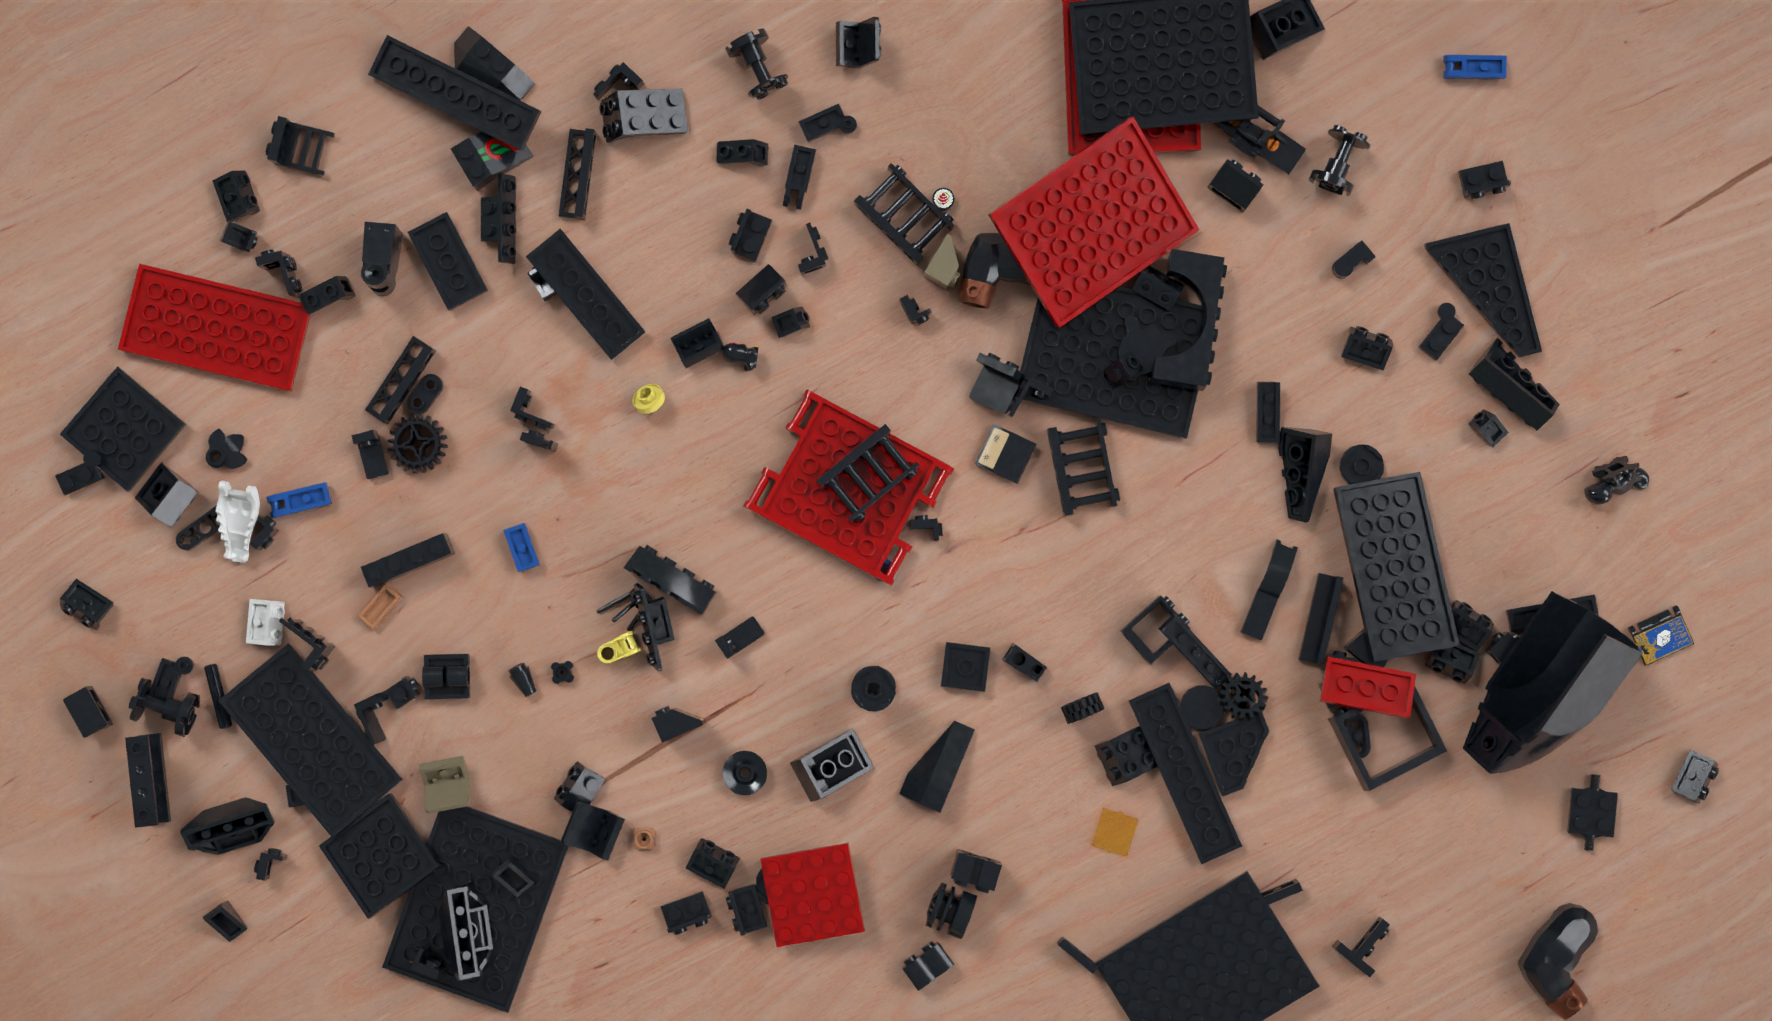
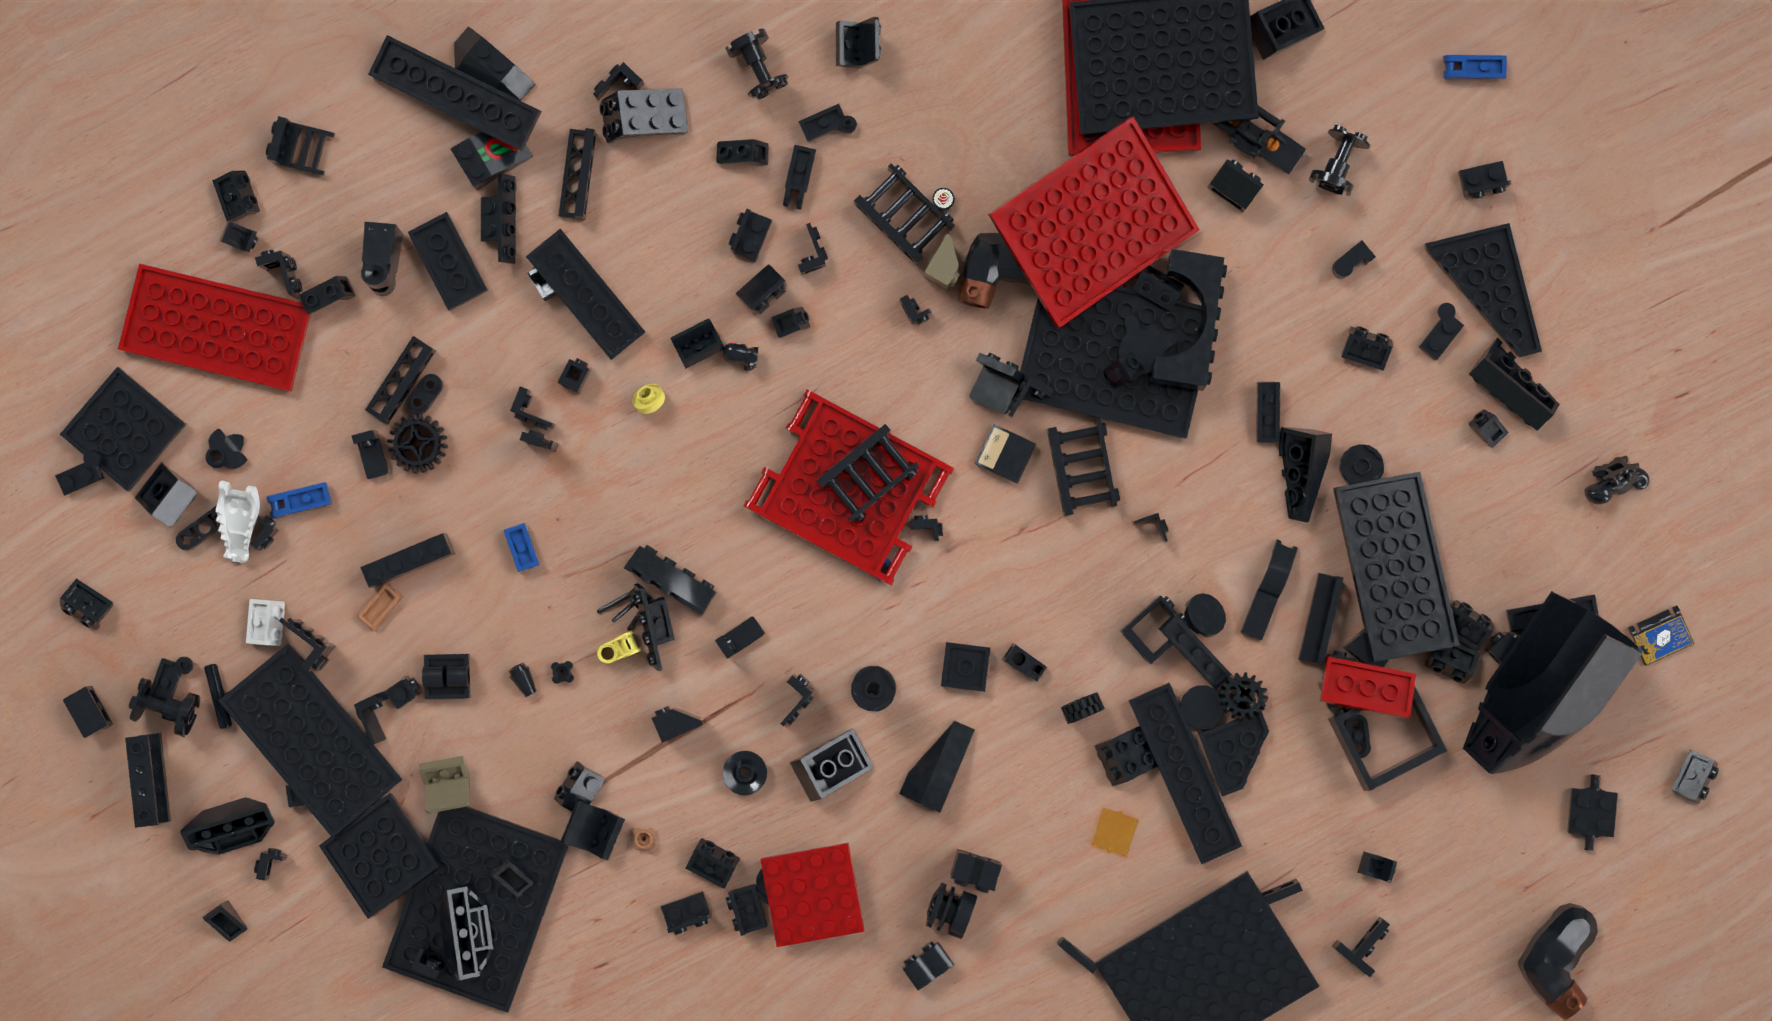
none -> black brick [557,358,591,394]
none -> black bracket [780,674,814,727]
none -> black bracket [1133,513,1168,543]
none -> black tile [1184,593,1226,638]
none -> black bracket [1357,851,1397,883]

